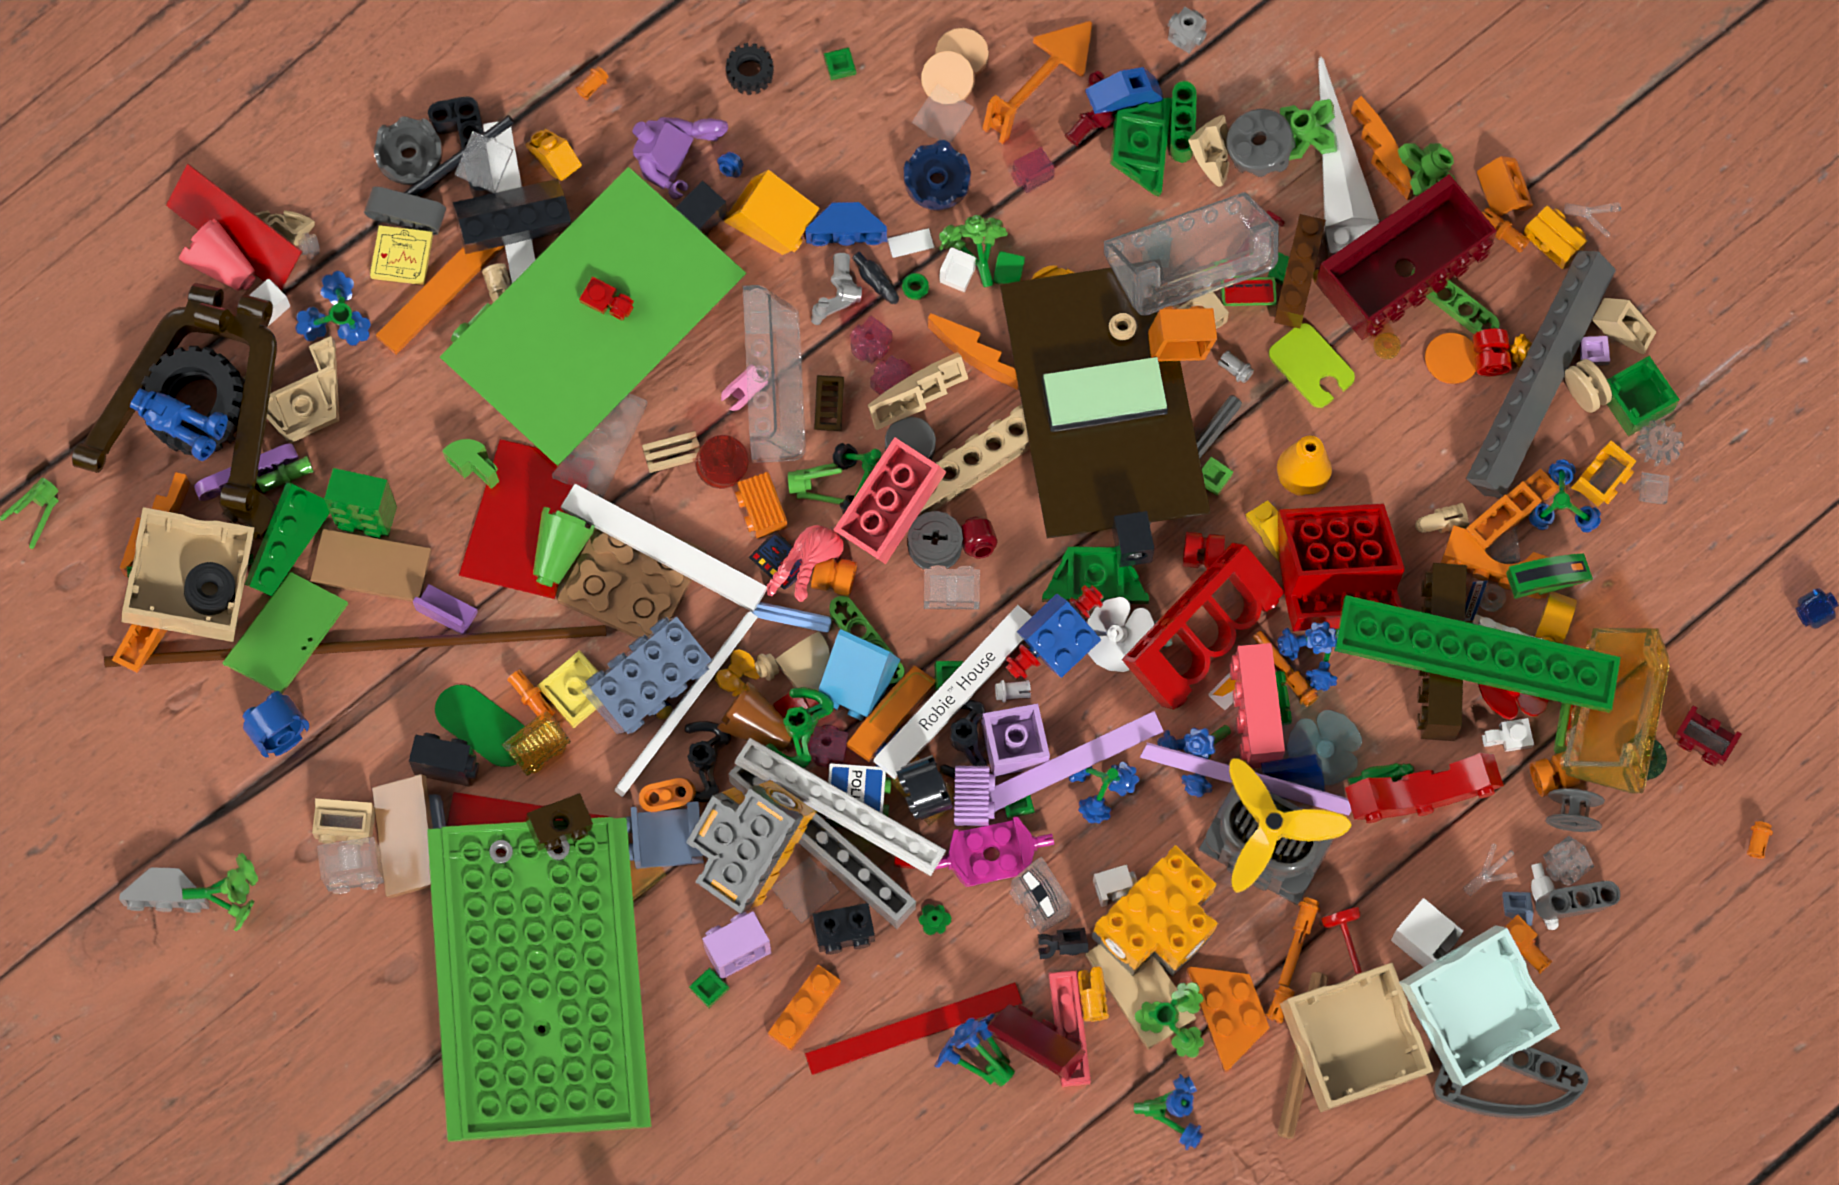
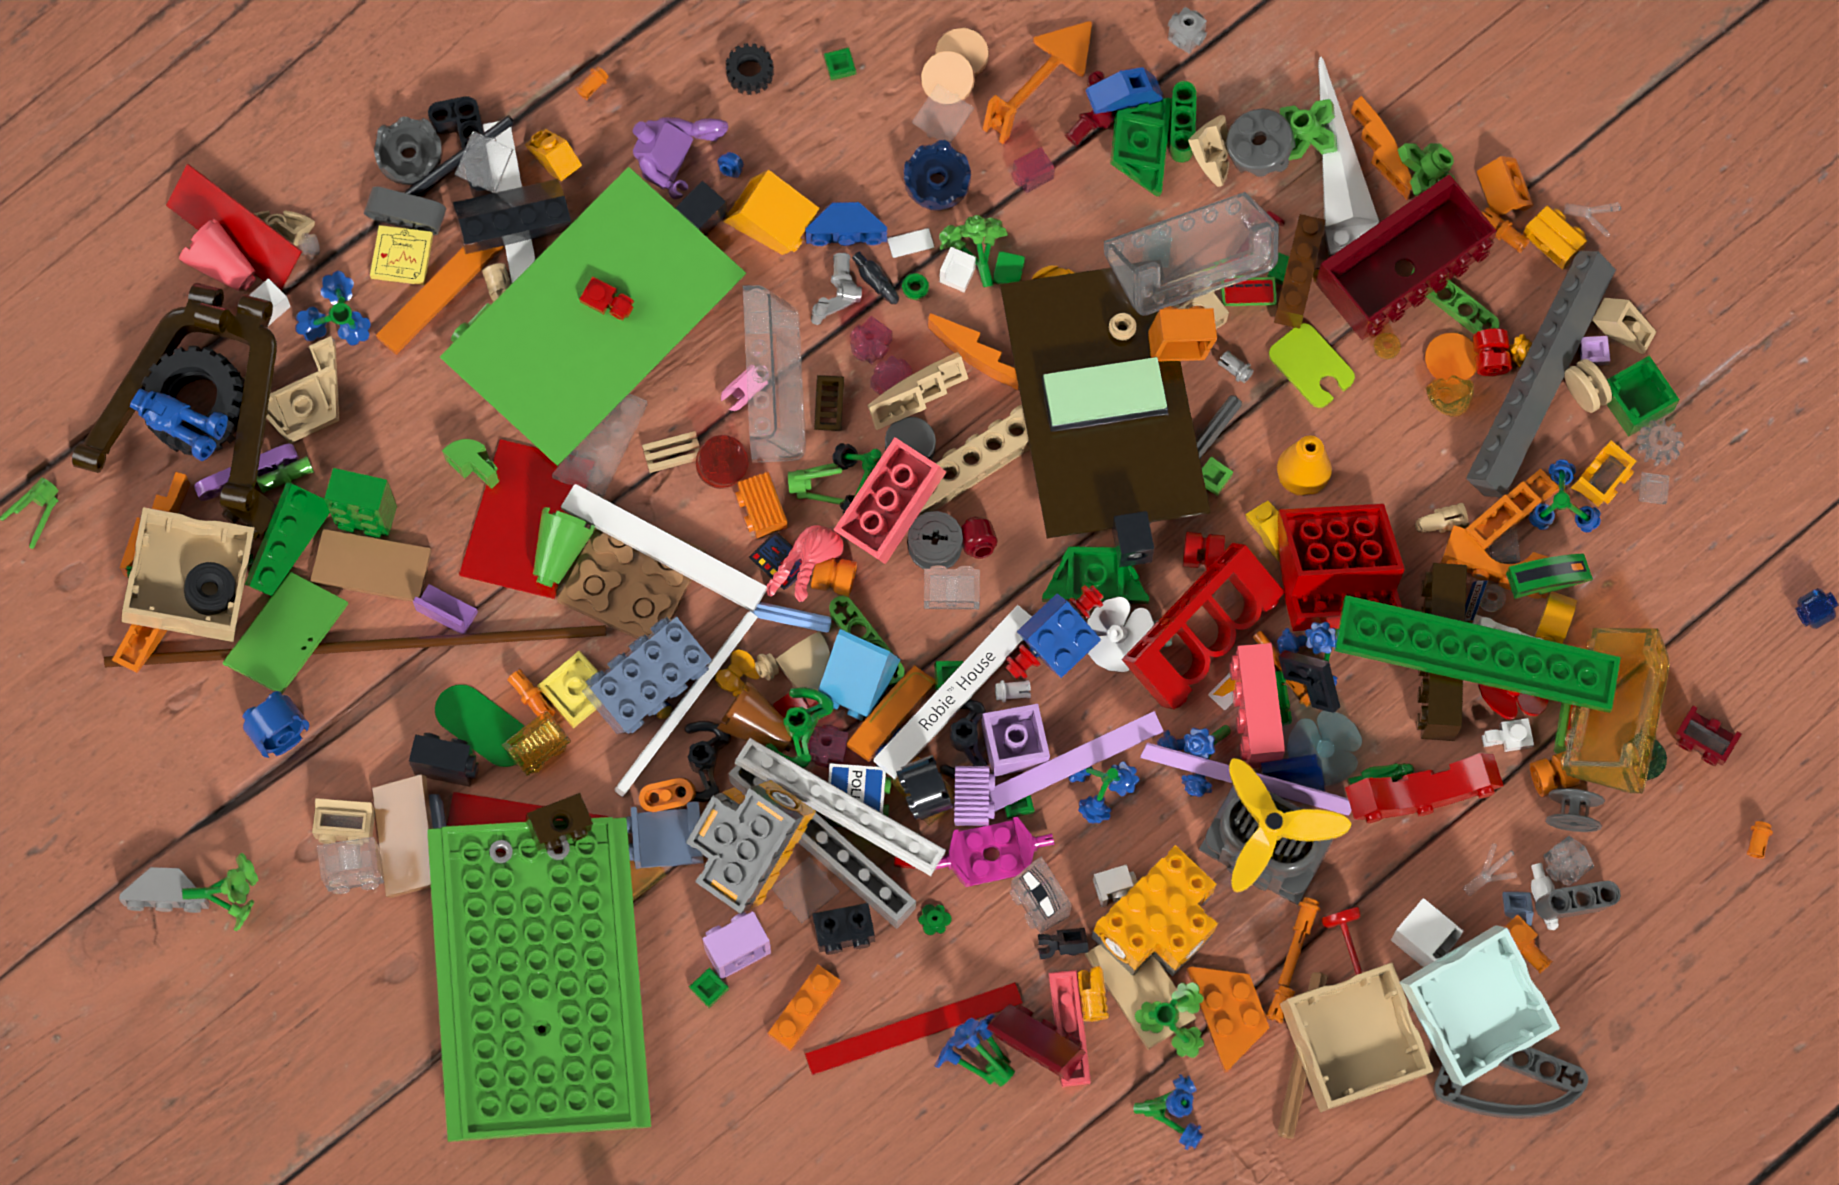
none -> black plate [1278,650,1340,713]
none -> clear yellow hair [1426,375,1474,417]

